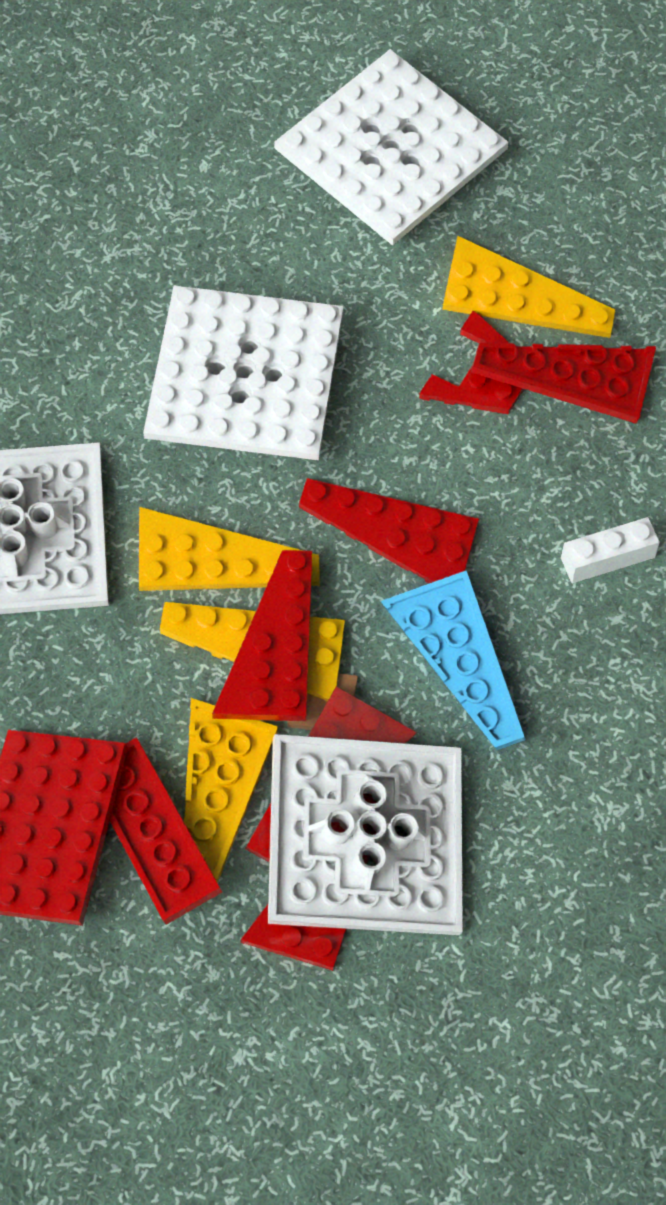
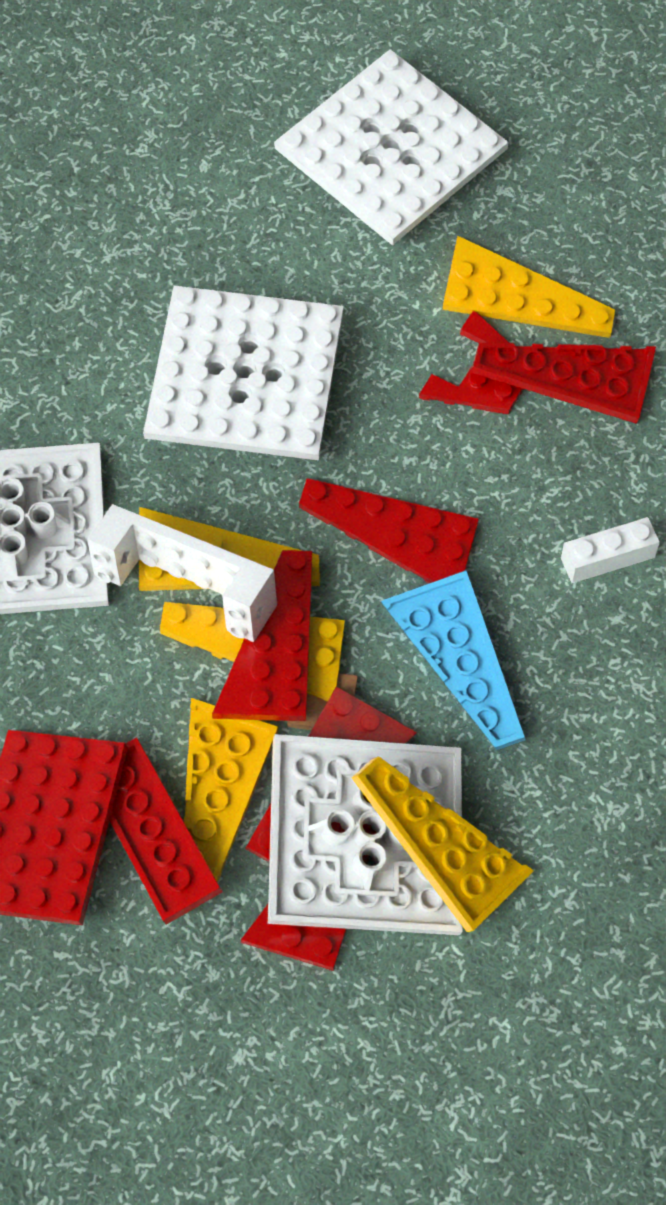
none -> white plate [87,504,277,642]
none -> yellow wing [351,756,534,932]

